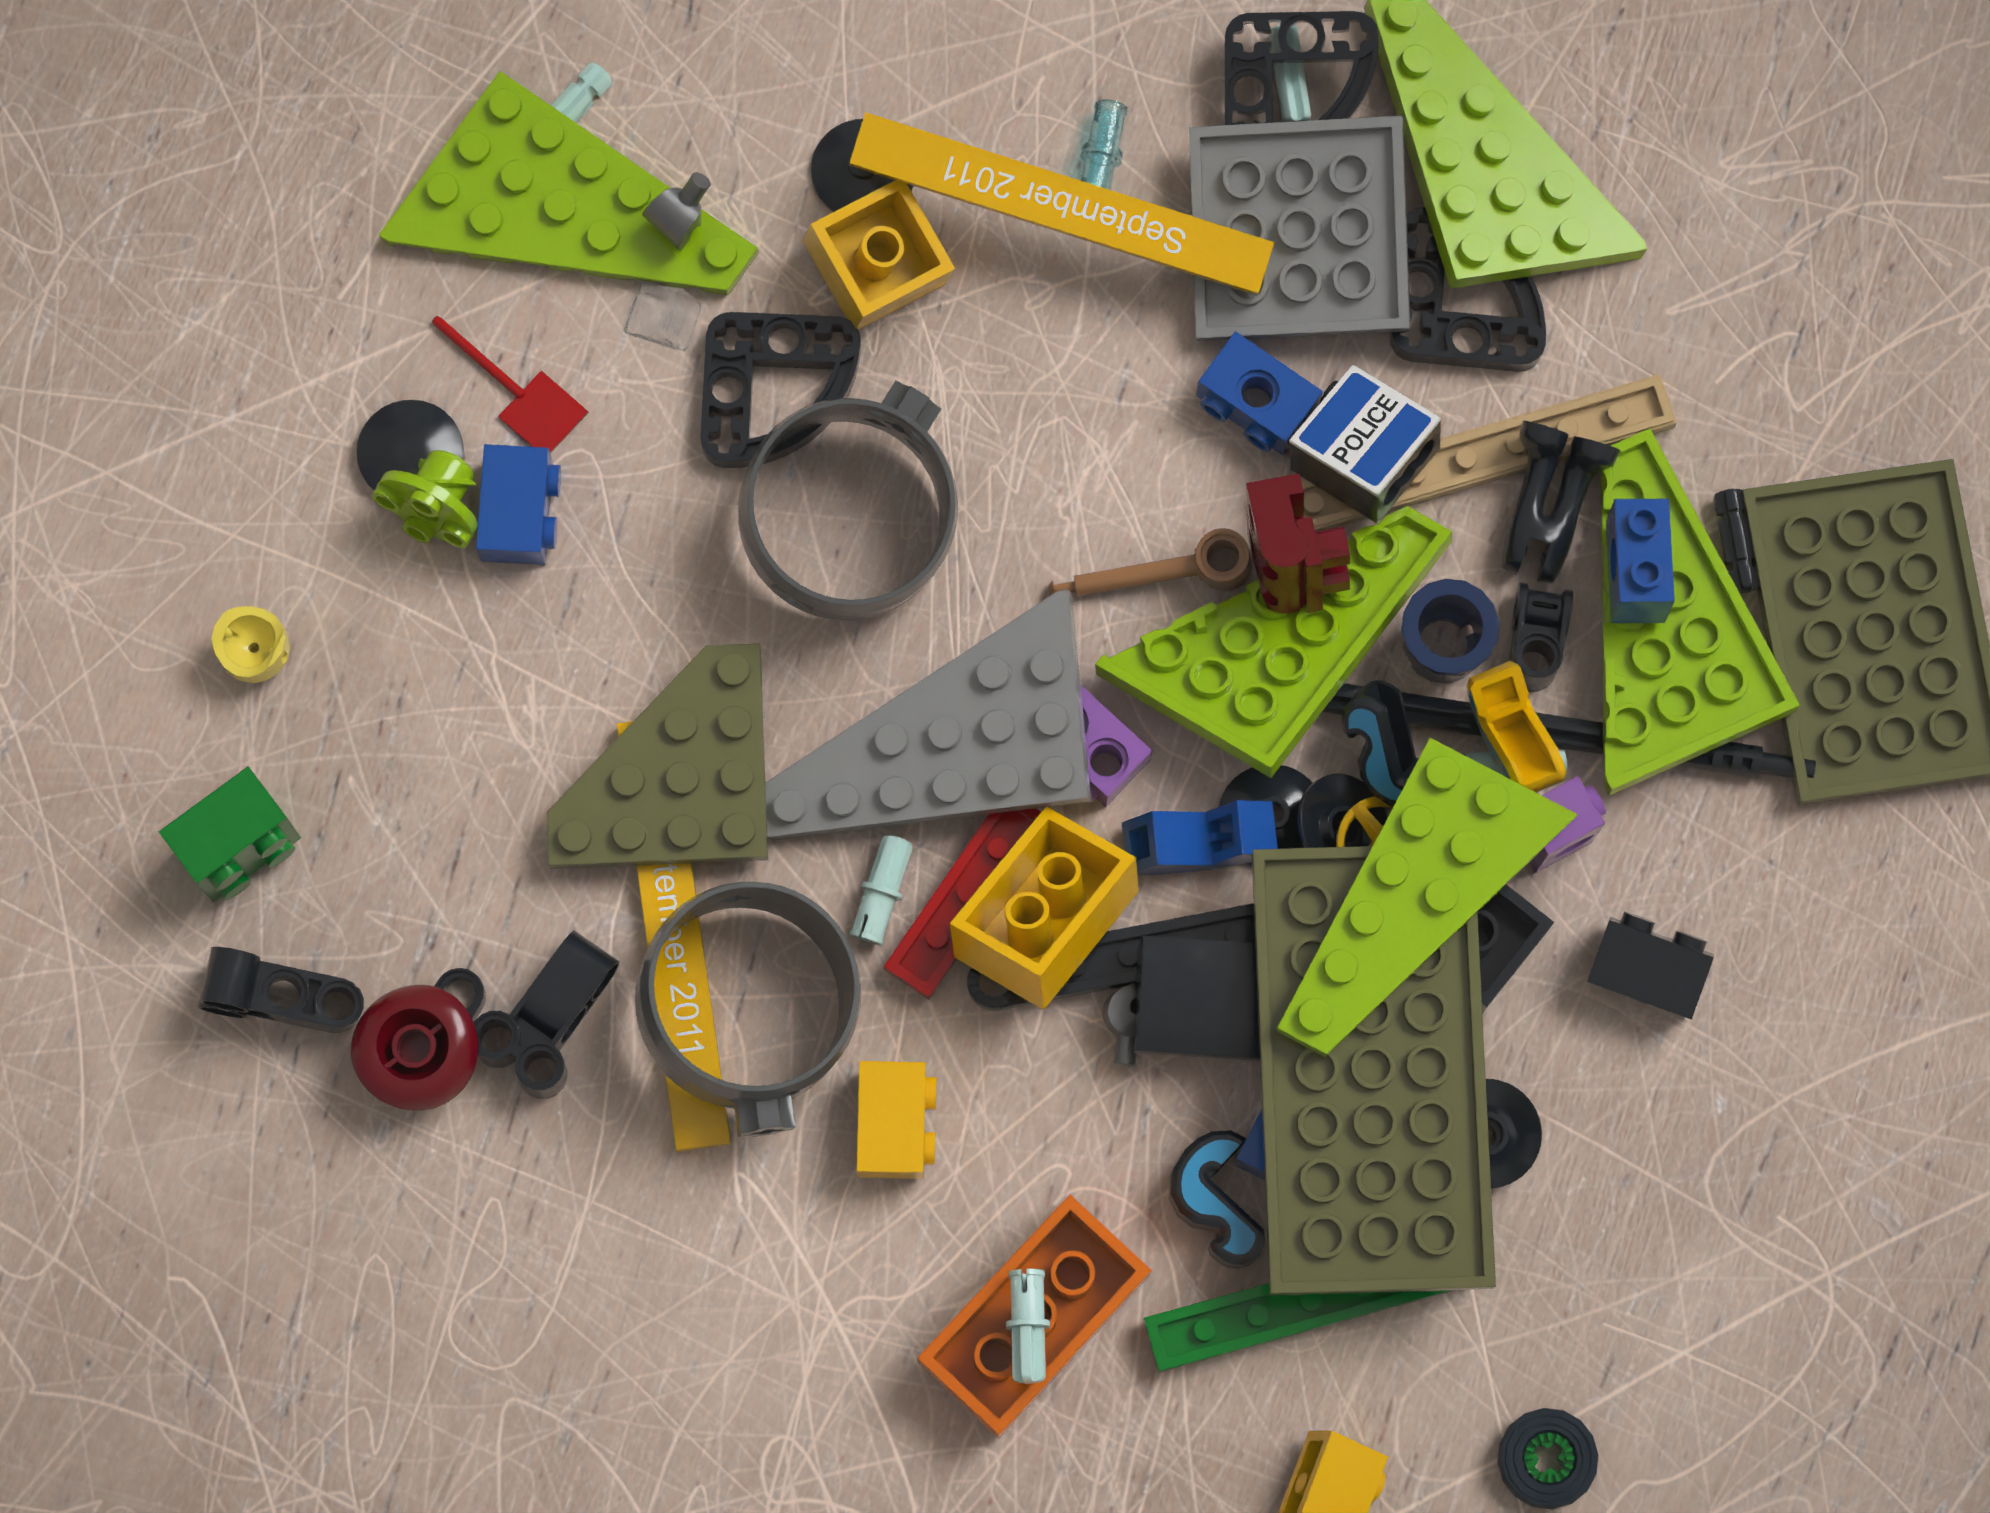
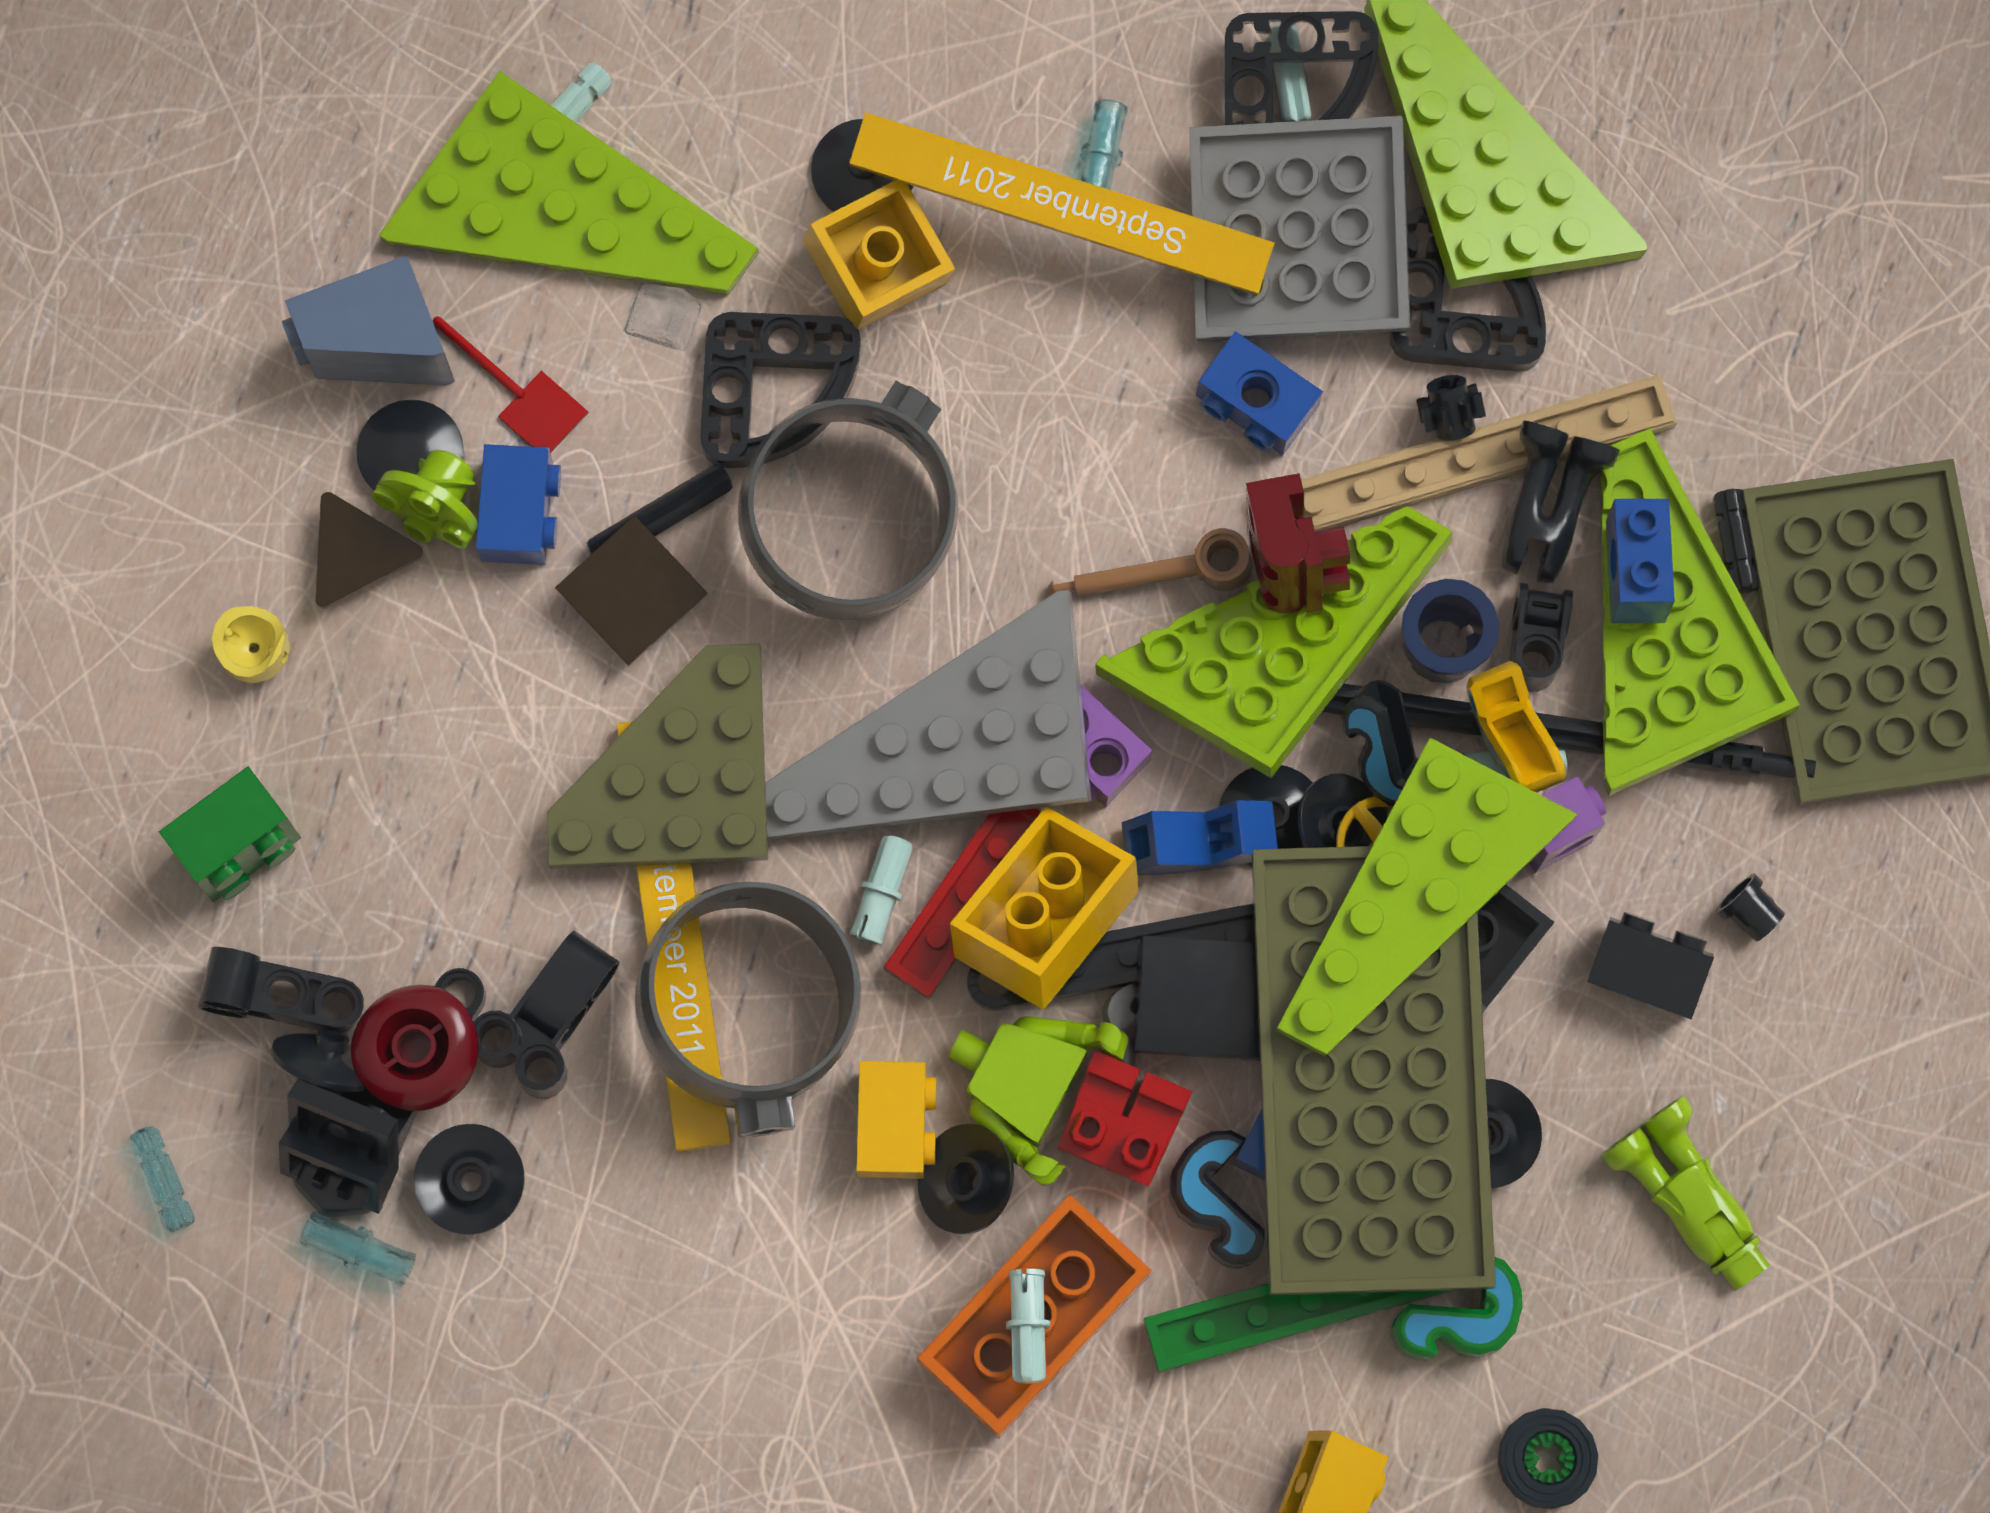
flat silver piece [642,172,711,251] -> none
piece [1288,365,1441,524] -> none
none -> clear light blue axle [129,1126,195,1232]
none -> black dish [271,1028,367,1092]
none -> black piece [278,1079,417,1217]
none -> sand blue slope [281,255,455,385]
none -> clear light blue pin [300,1211,416,1286]
none -> dark brown piece [315,492,424,609]
none -> black dish [414,1124,525,1235]
none -> dark brown piece [555,515,708,666]
none -> black axle [587,463,733,554]
none -> black dish [918,1124,1014,1235]
none -> lime torso [948,1016,1129,1186]
none -> red hips [1057,1050,1193,1188]
none -> green animal [1391,1257,1523,1361]
none -> black gear [1416,375,1486,441]
none -> lime piece [1601,1095,1770,1291]
none -> black piece [1716,873,1785,942]

